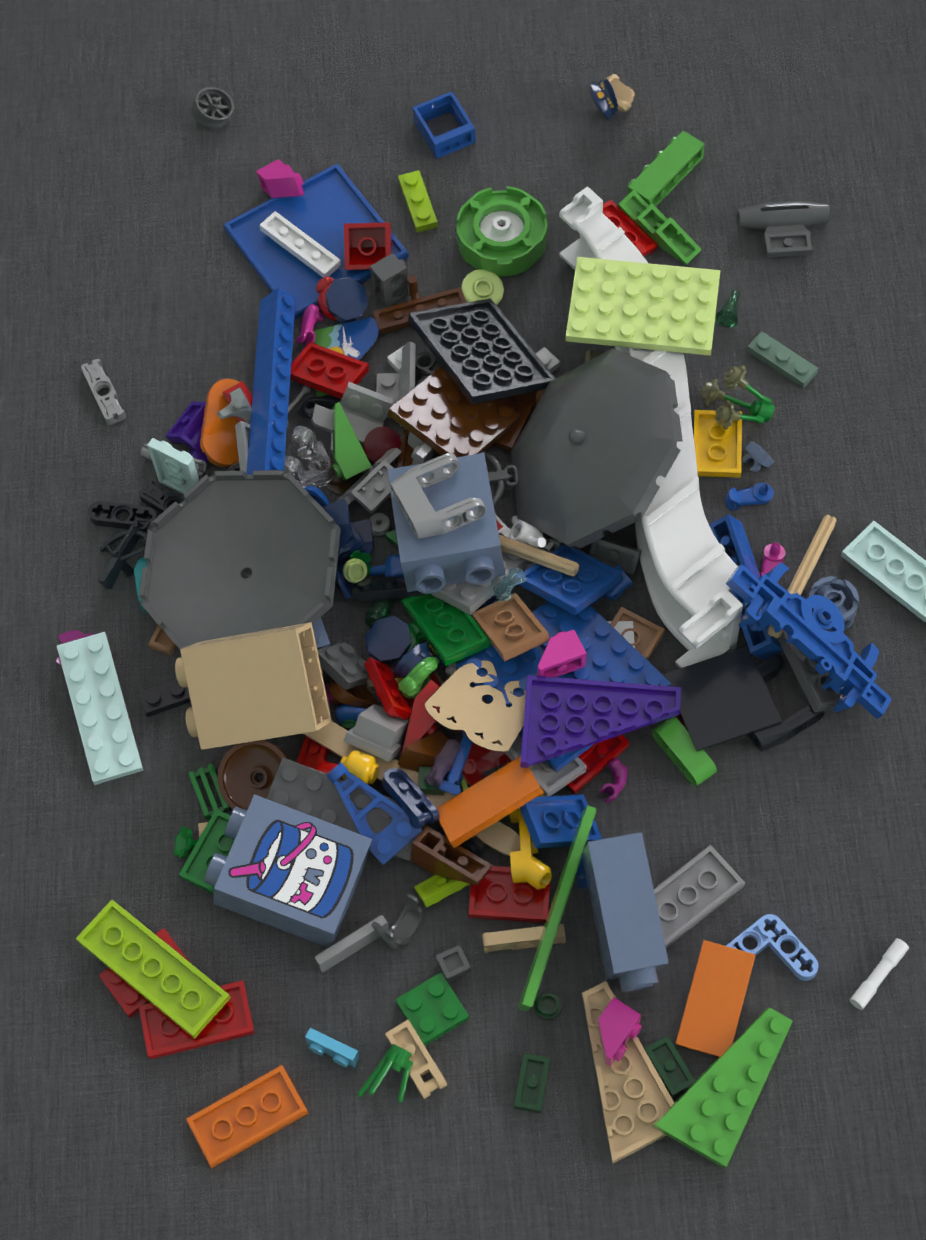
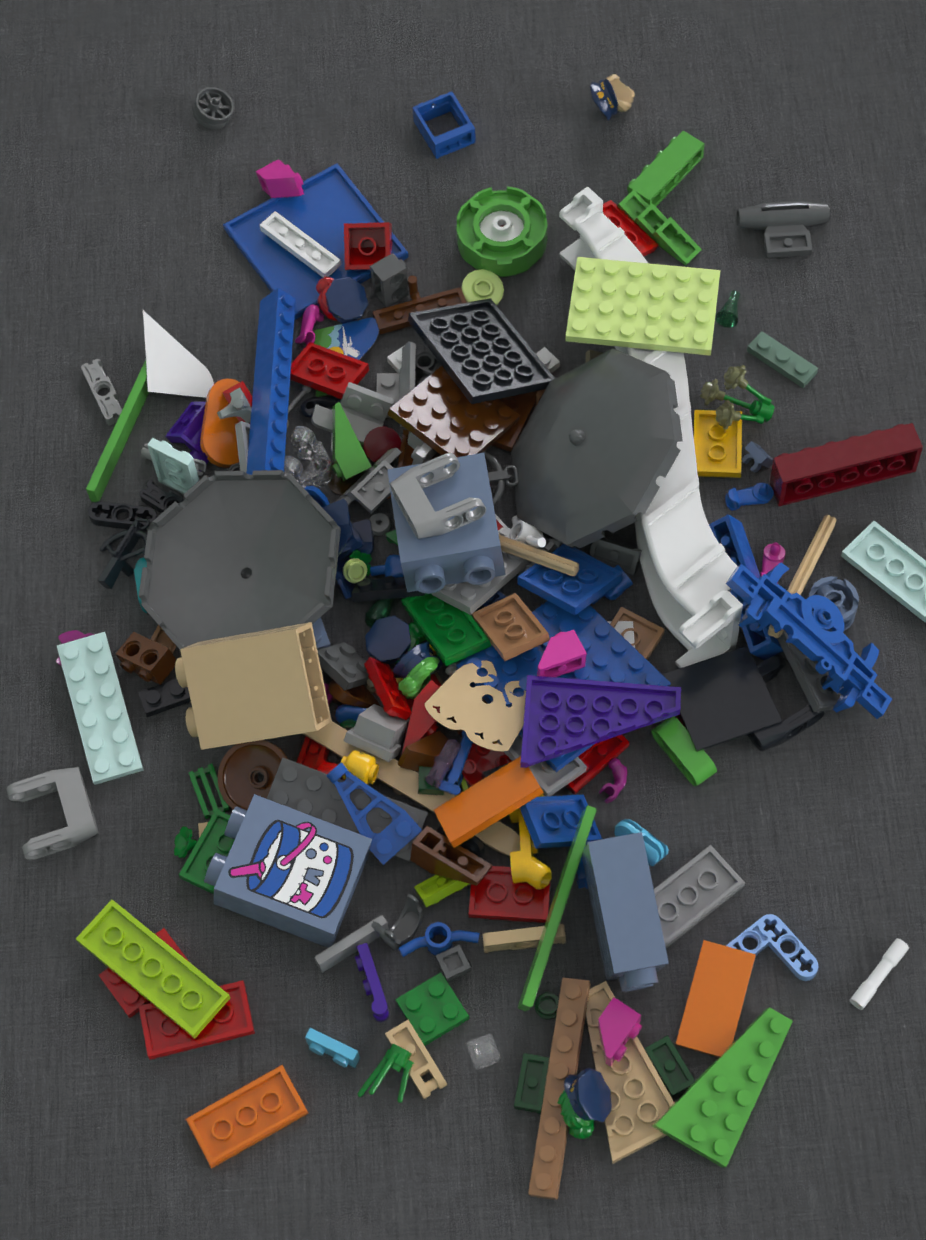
dark blue plate [382,768,440,829] -> none
lime plate [398,170,438,233] -> none
clear light blue piece [494,567,526,601] -> none
none -> light grey connector [6,767,99,860]
none -> bright green tile [86,360,149,502]
none -> reddish brown brick [116,632,176,685]
none -> white sticker [143,310,214,398]
none -> dark purple plate [354,943,389,1022]
none -> blue piece [398,922,480,957]
none -> clear tile [466,1033,501,1070]
none -> medium nougat plate [528,978,591,1200]
none -> dark blue piece [557,1068,612,1139]
none -> medium azure arm [614,819,669,866]
none -> dark red brick [769,423,923,506]

